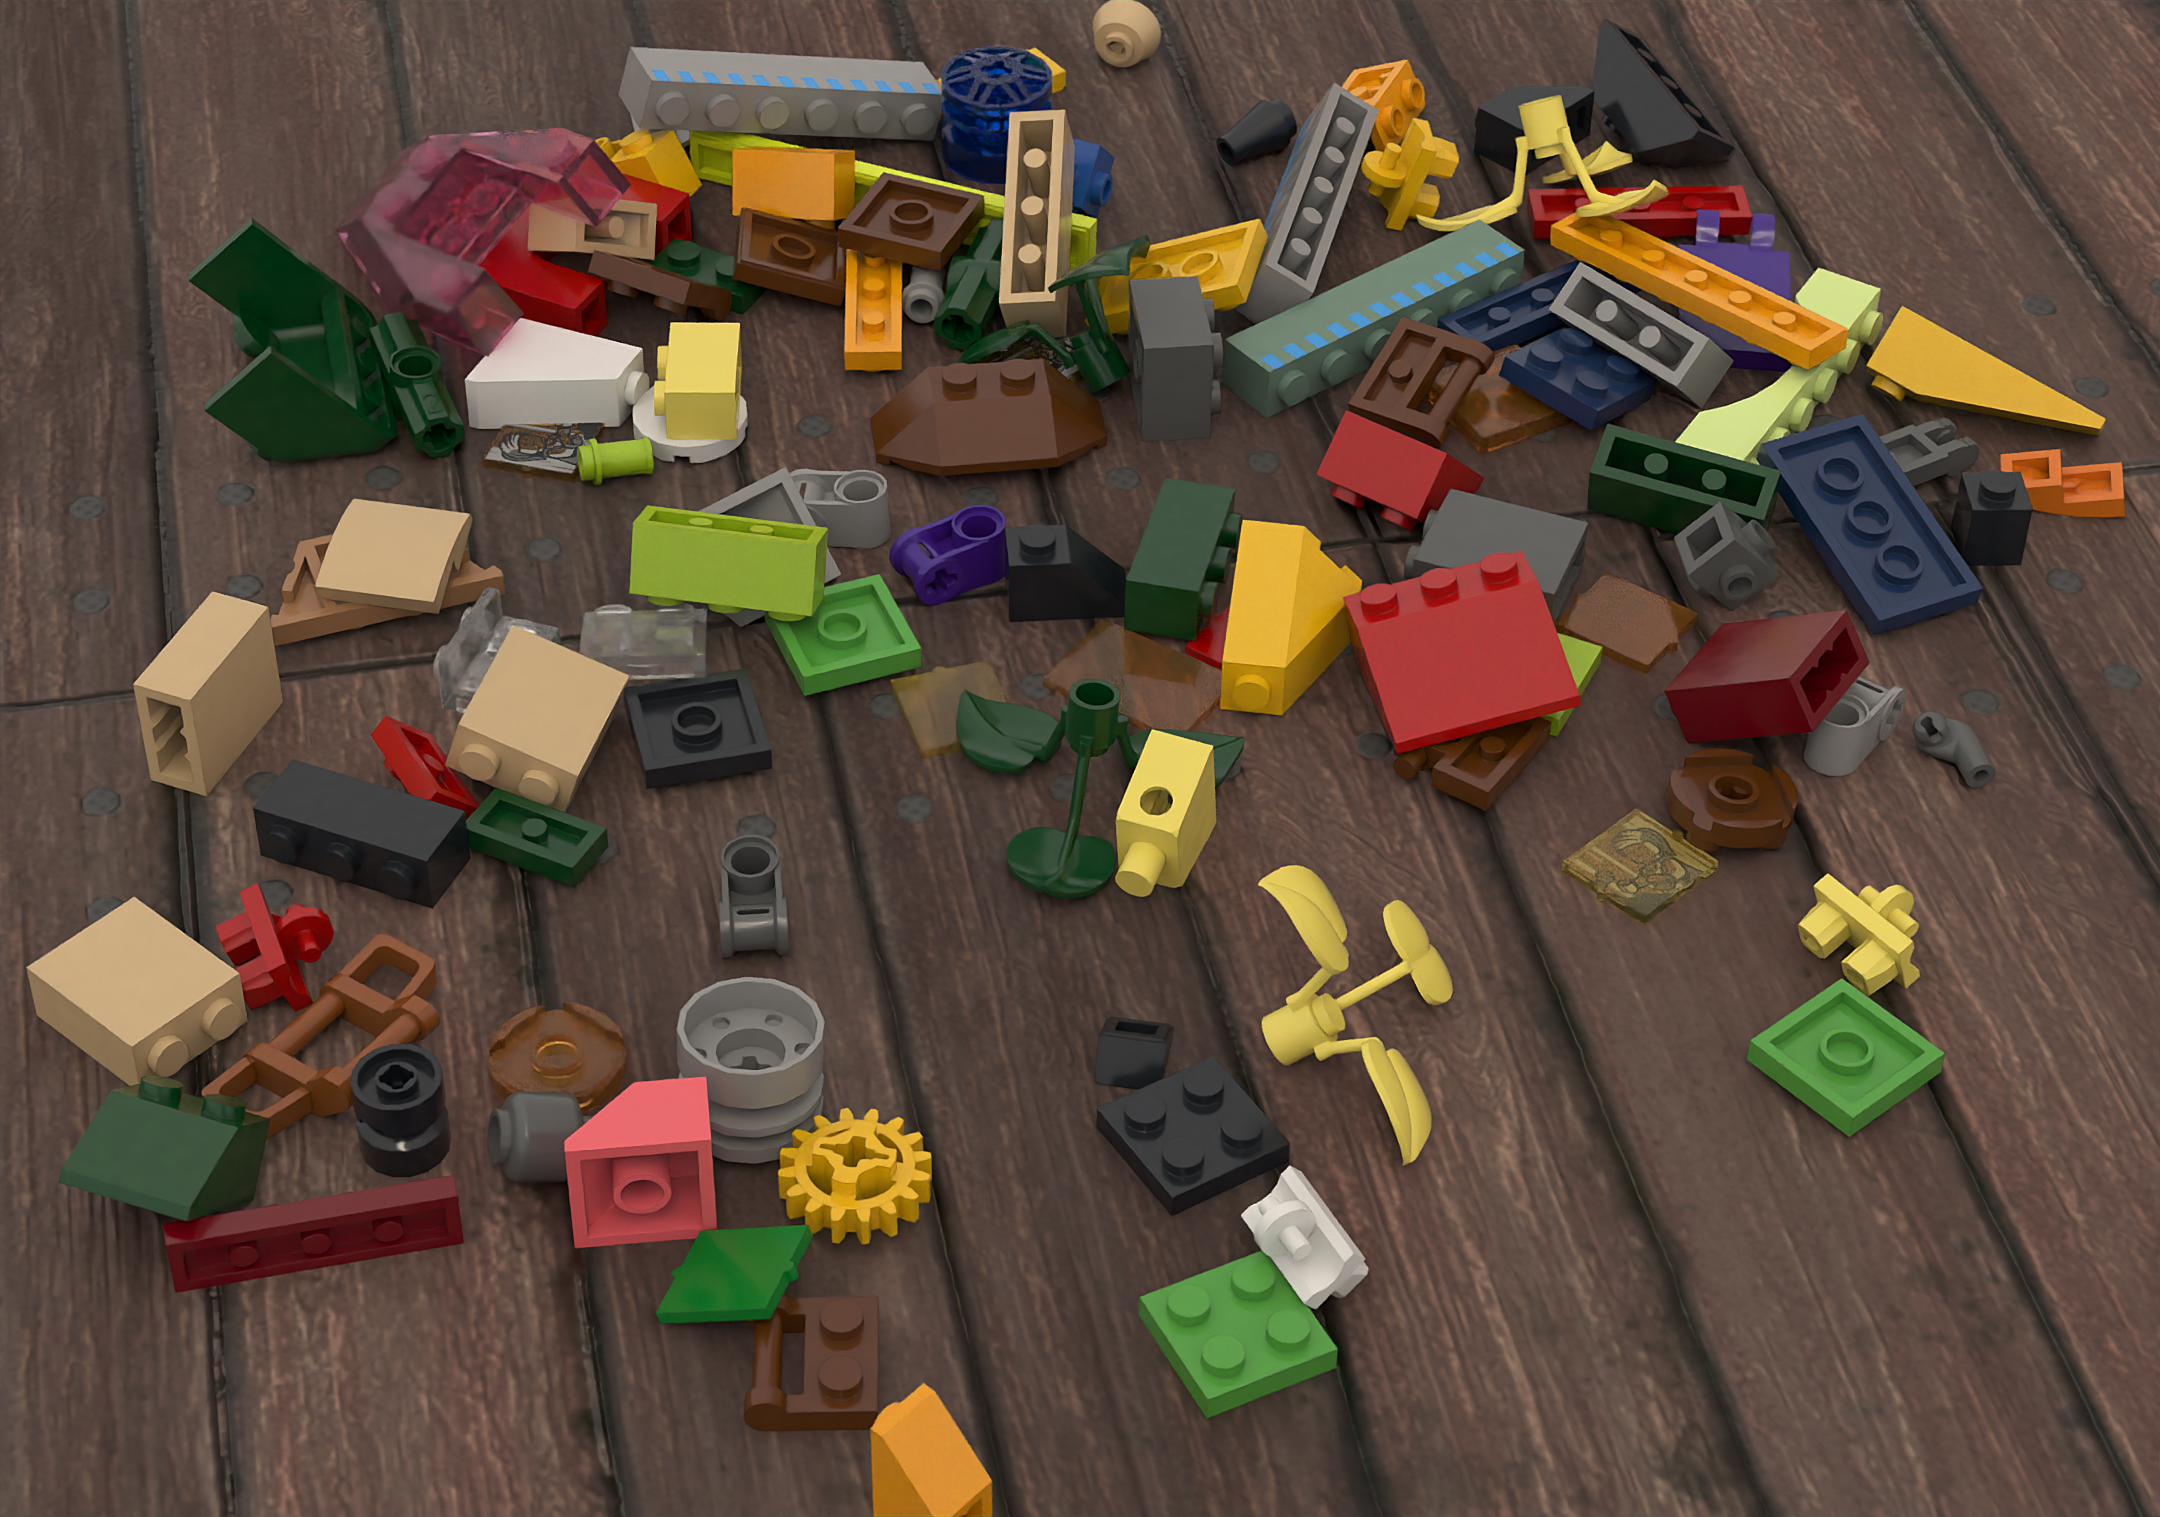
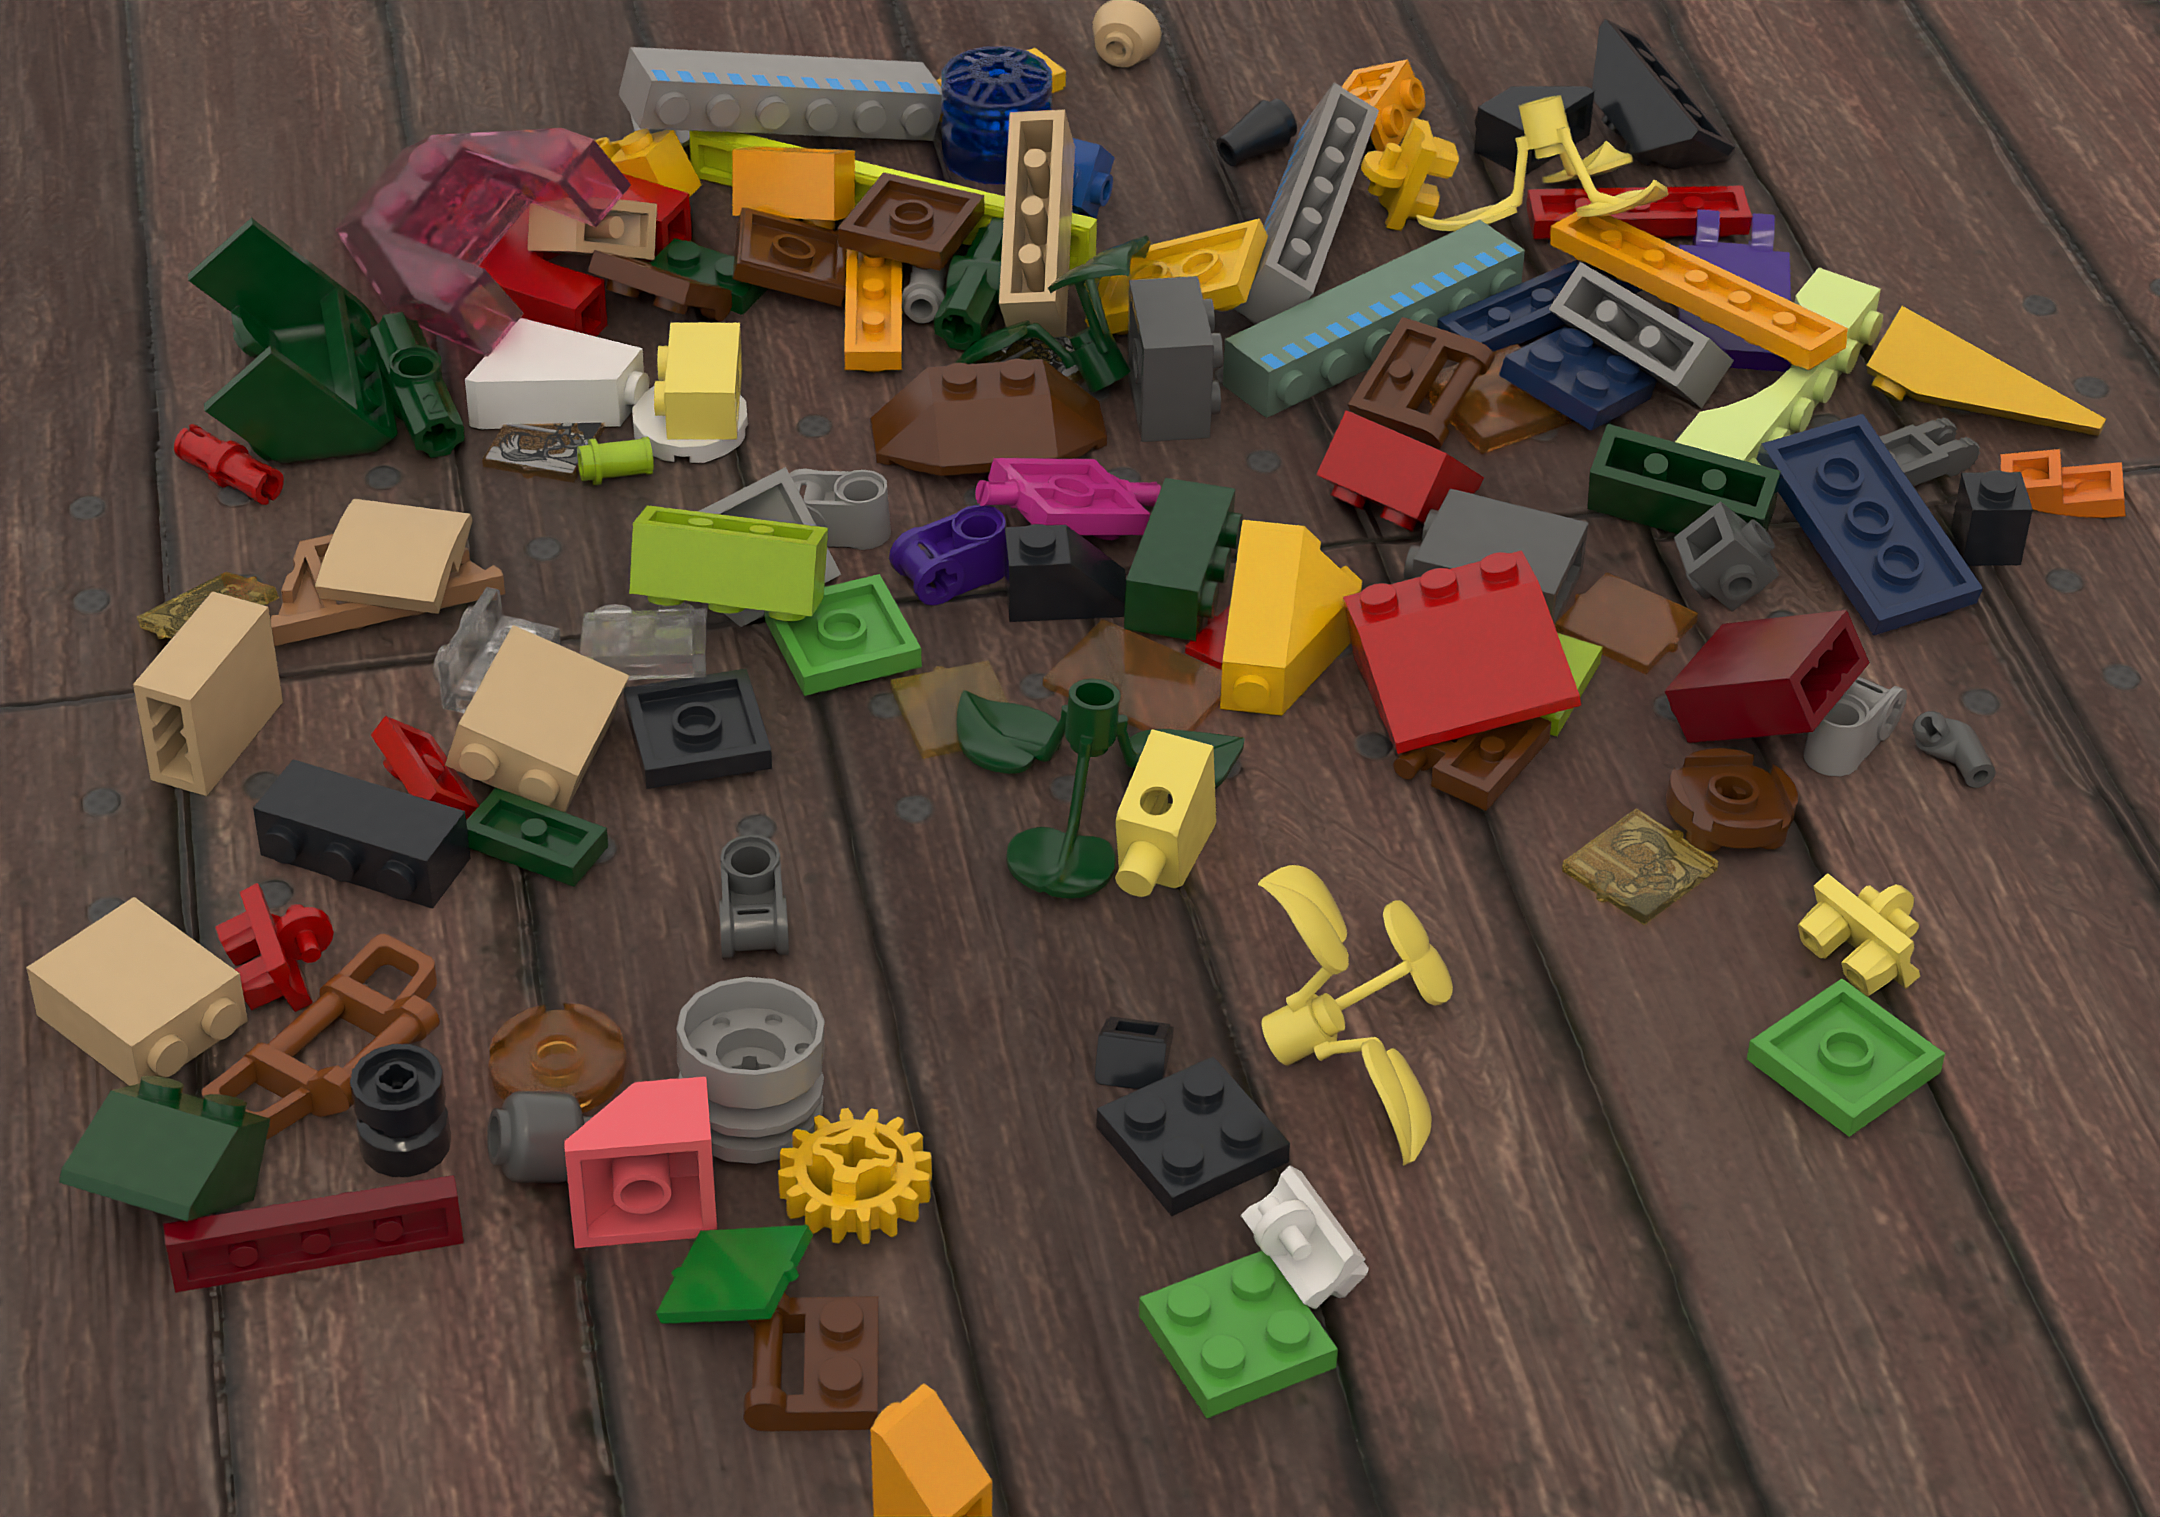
none -> clear yellow piece [137,571,279,639]
none -> red pin [174,424,284,505]
none -> dark pink plate [975,458,1161,540]

